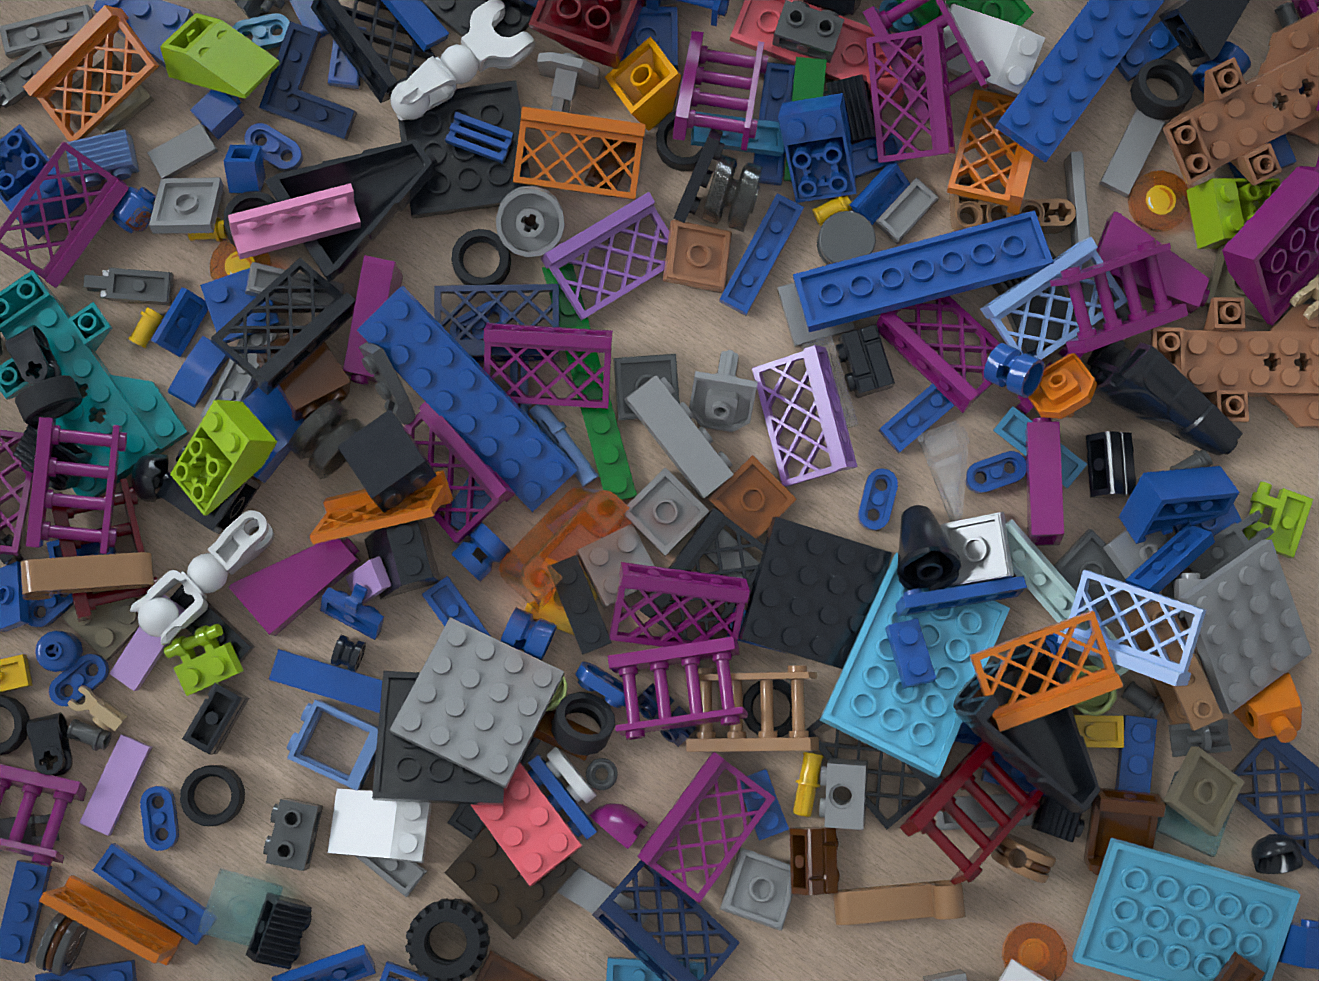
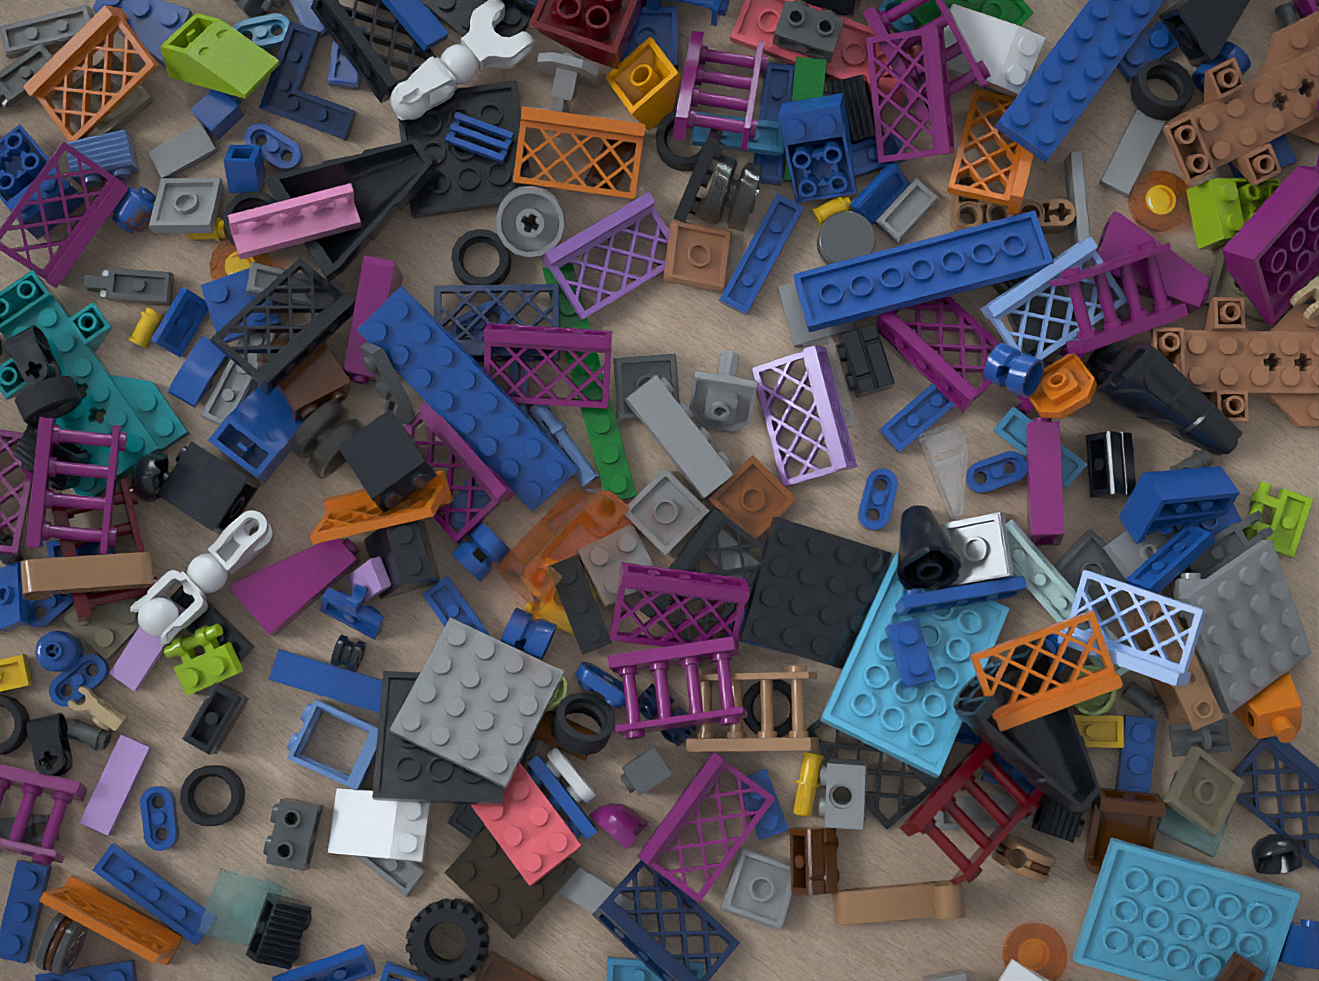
lime slope [170,399,277,516] -> none
dark grey plate [586,758,618,790] -> none
none -> dark grey brick [620,746,672,796]

